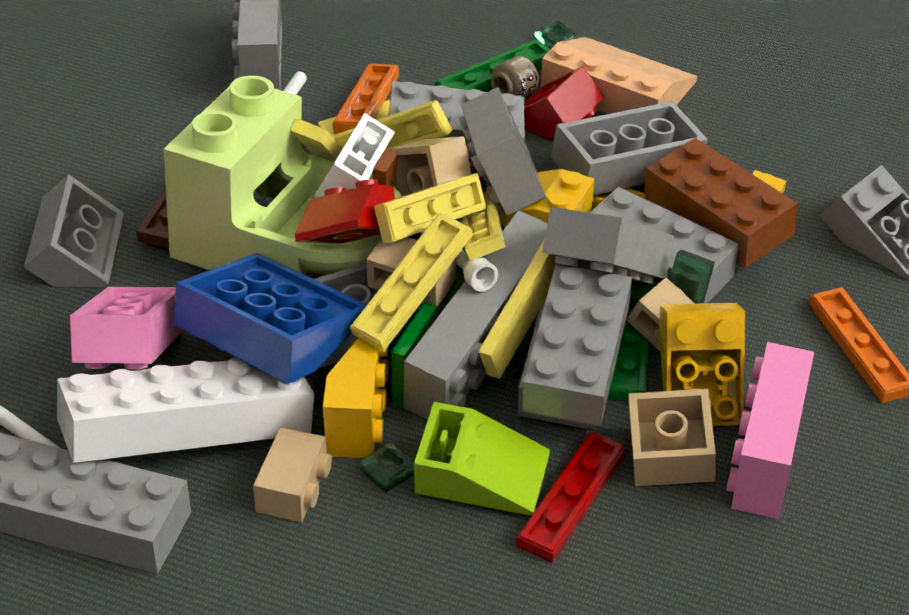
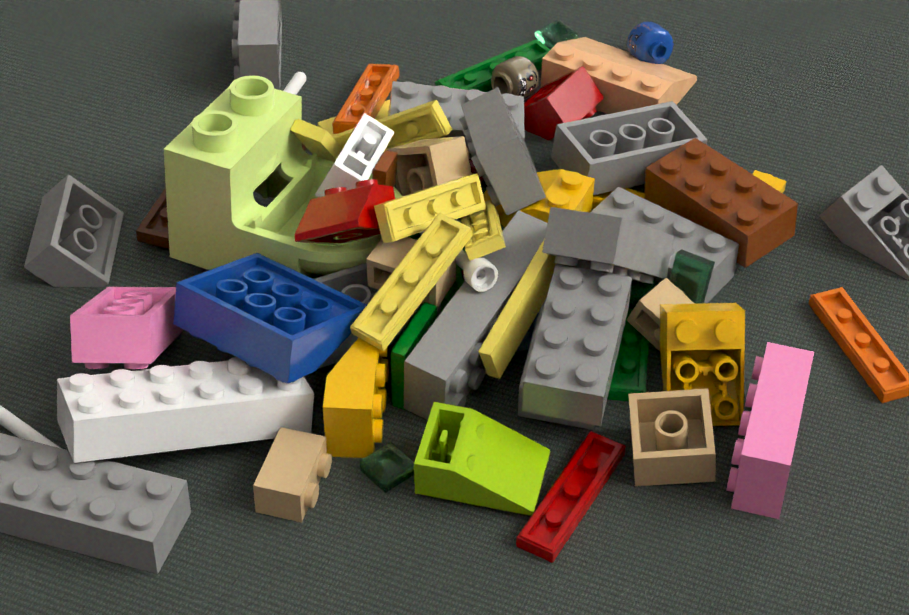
none -> blue head [627,21,674,64]

